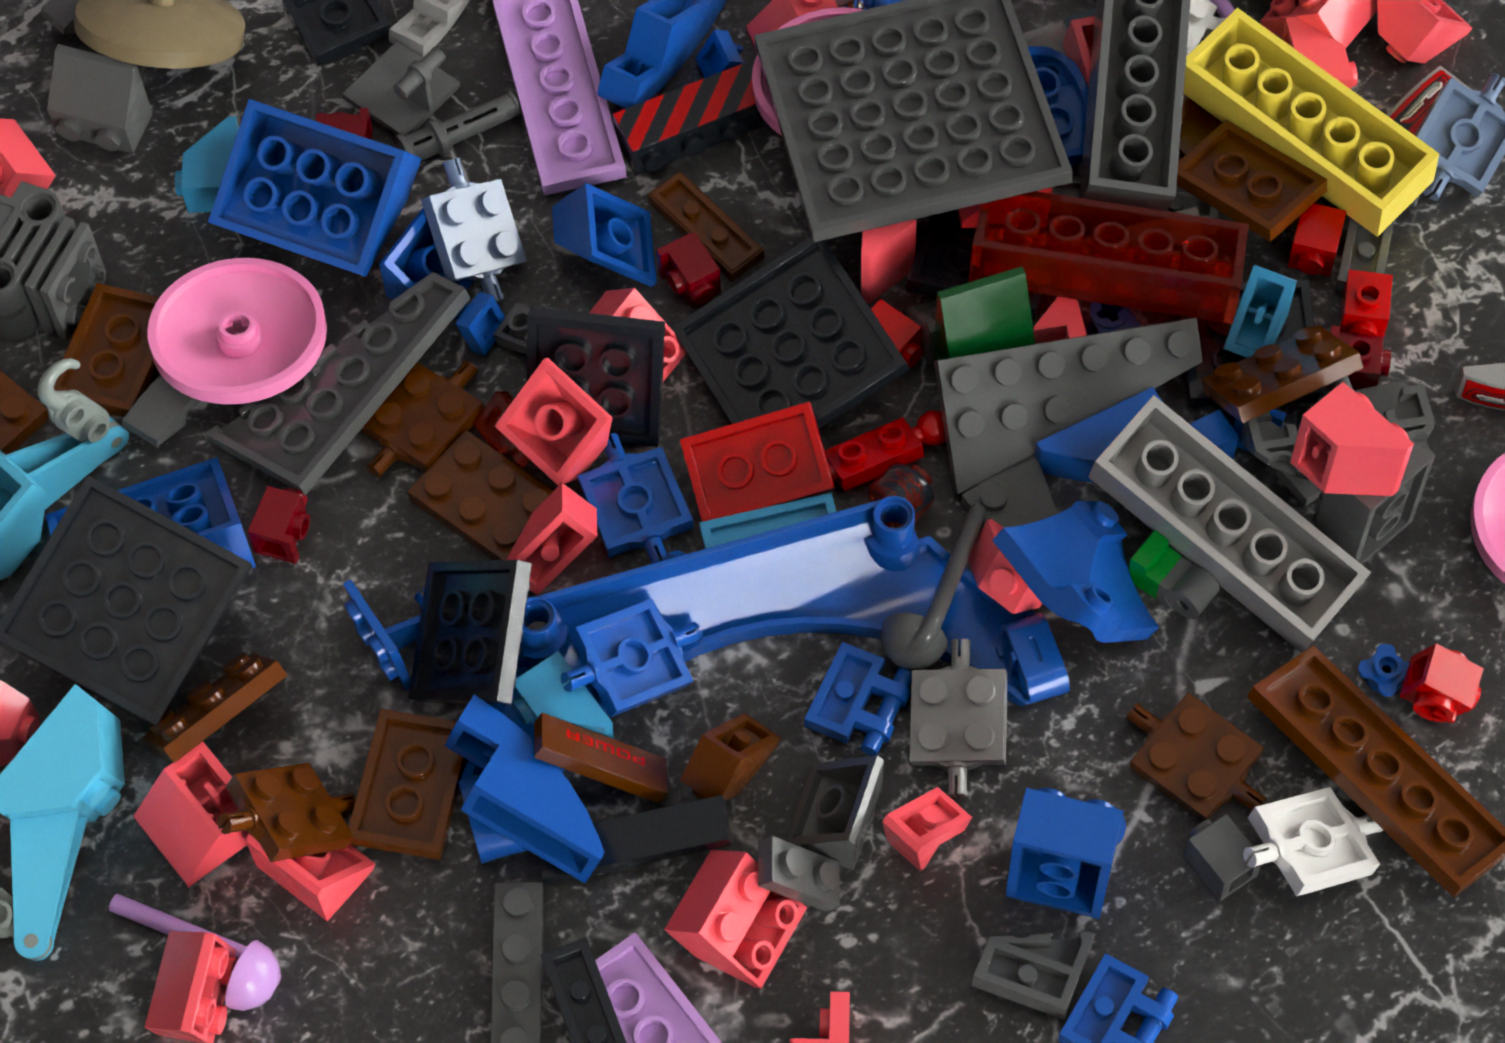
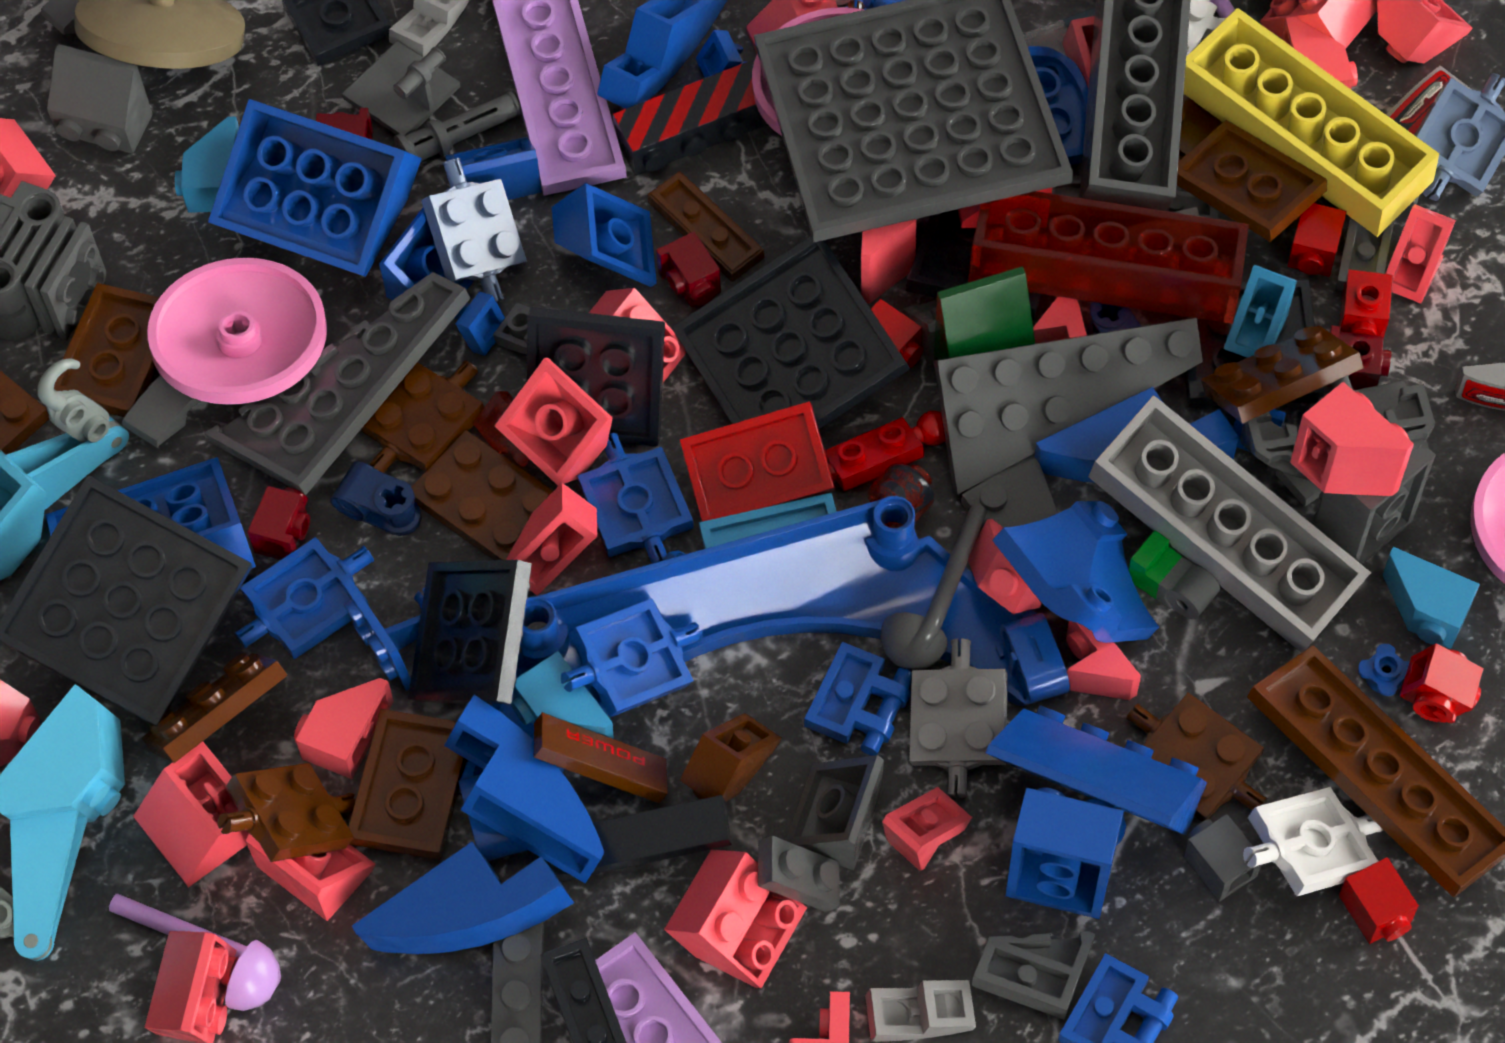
none -> blue plate [234,537,374,660]
none -> coral slope [294,678,394,779]
none -> dark blue piece [330,461,422,536]
none -> blue slope [352,841,574,954]
none -> blue slope [445,137,542,200]
none -> light grey slope [865,980,976,1042]
none -> blue slope [985,705,1207,836]
none -> coral slope [1066,621,1141,700]
none -> red brick [1339,857,1419,944]
none -> dark azure slope [1383,547,1480,649]
none -> coral slope [1385,204,1456,303]

